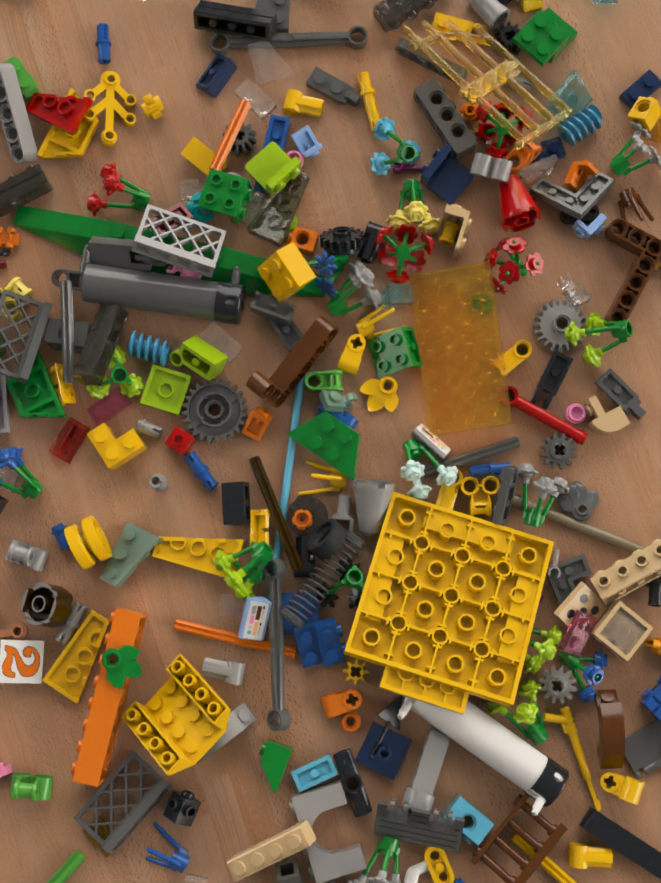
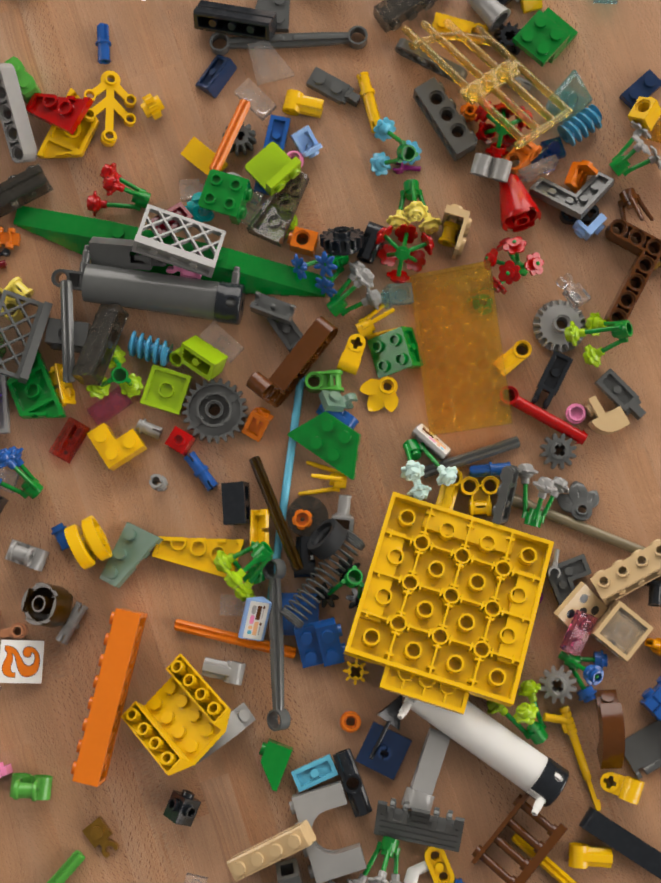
yellow wing [42,609,109,704] -> none
dark grey fence [74,751,172,854] -> none
green plate [102,645,142,689] -> none
blue plant [146,822,190,873] -> none
yellow brick [256,242,316,303] -> none
orange piece [320,688,362,718] -> none
light grey cone [353,479,395,537] -> none
dark blue bracket [420,144,475,205] -> none
medium azure brick [442,793,494,845] -> none
lime plant [524,624,562,674] -> none

